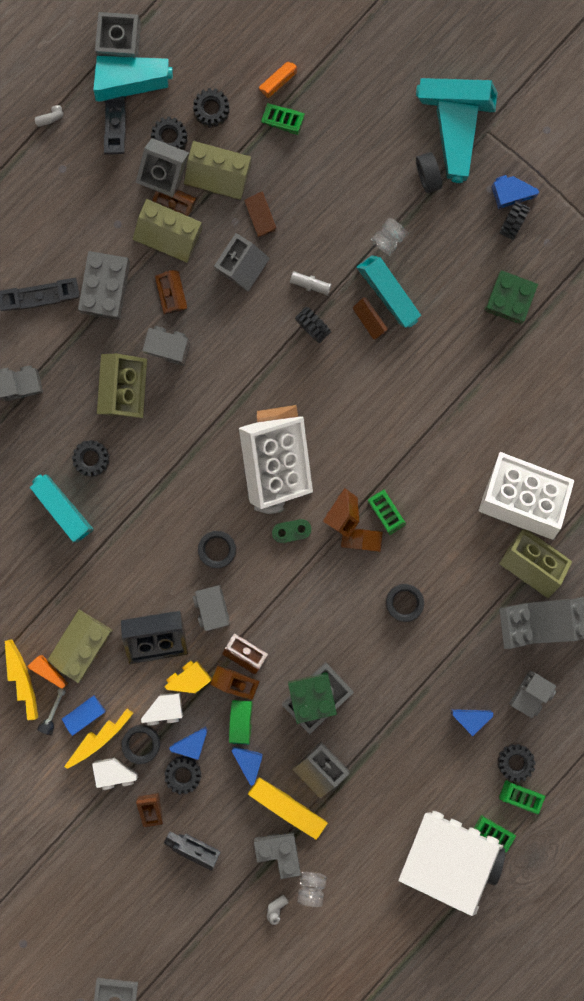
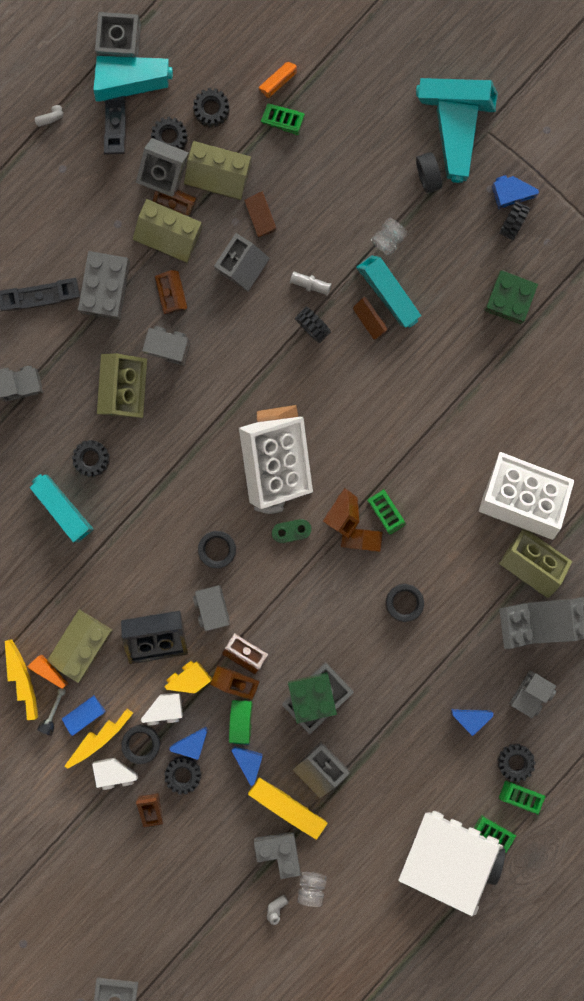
black hinge [164,832,221,871] -> none

